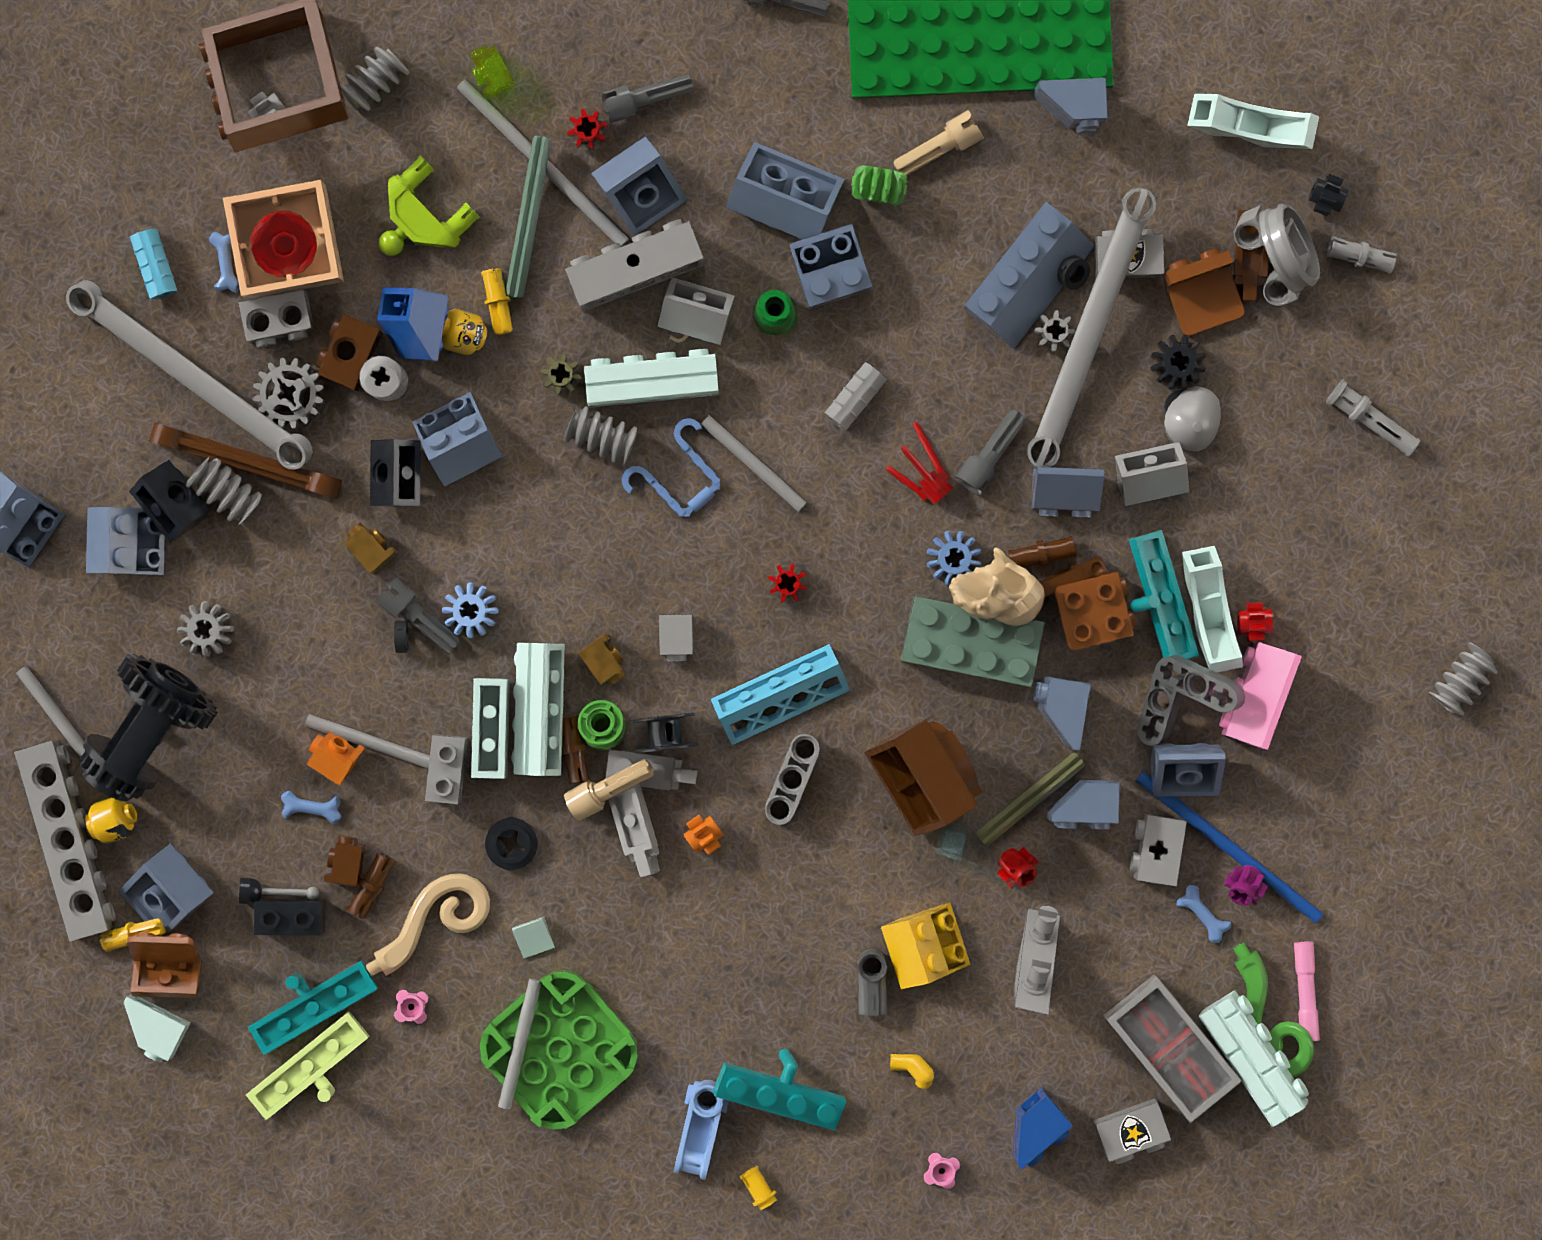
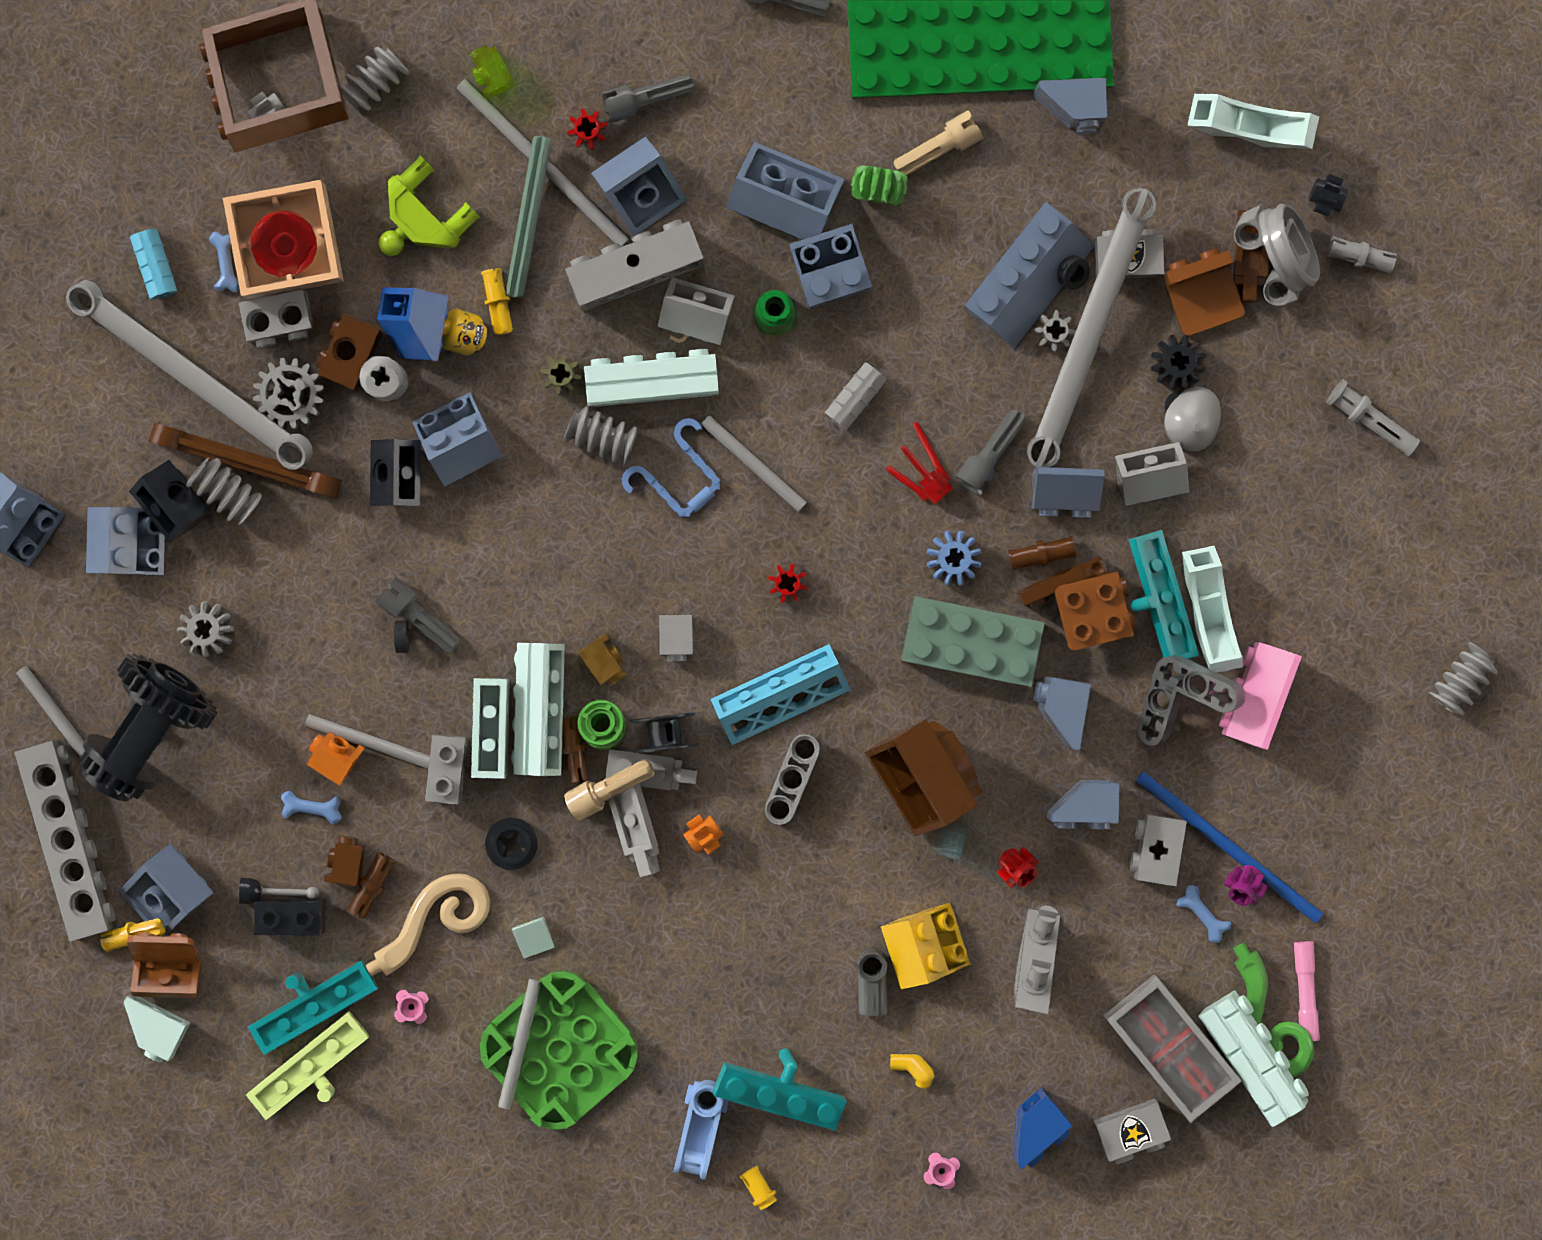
yellow head [85,798,137,844] -> none
pearl gold brick [344,522,398,574] -> none
light blue gear [442,583,499,638] -> none
tan hair [949,548,1045,627] -> none
olive axle [976,753,1085,846] -> none
sand blue slope [1151,743,1226,796] -> none
red gear [1237,602,1273,641] -> none

